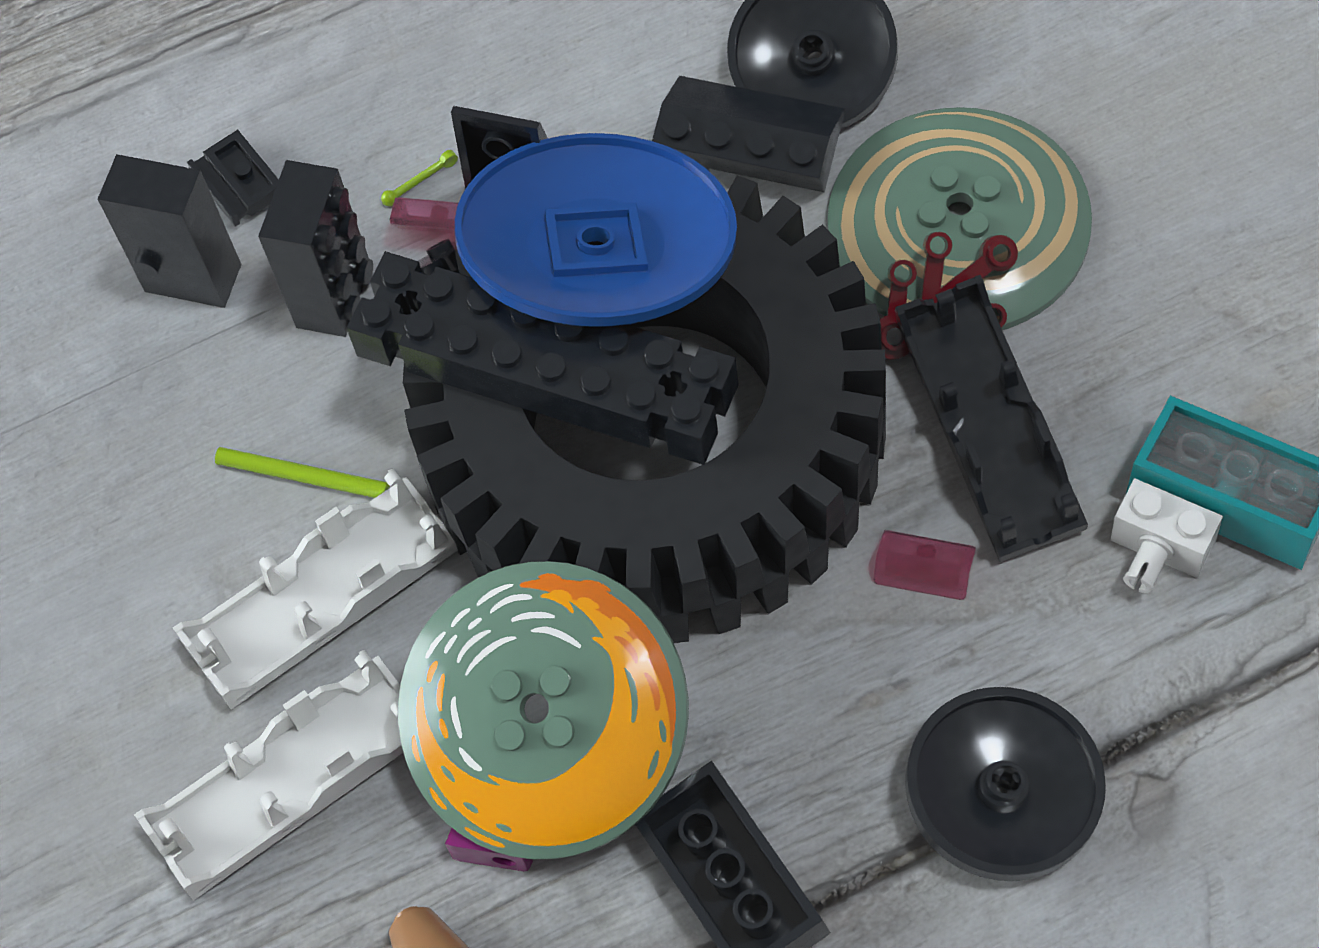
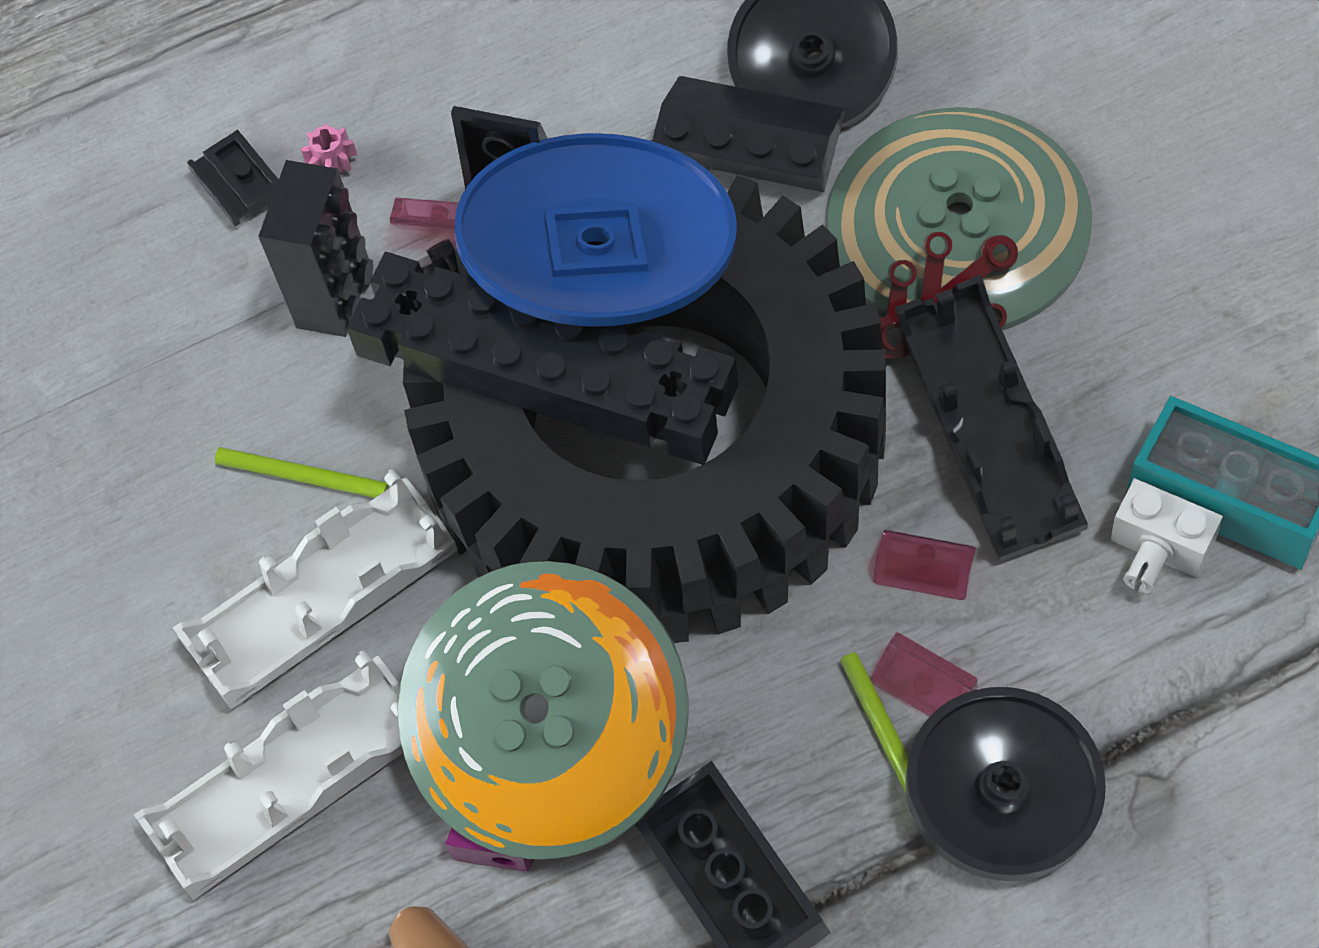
black brick [97,154,242,308] -> none
lime hinge [381,150,458,207] -> none
none -> bright pink gear [301,124,357,174]
none -> lime bar [840,652,909,793]
none -> clear pink slope [870,632,978,716]

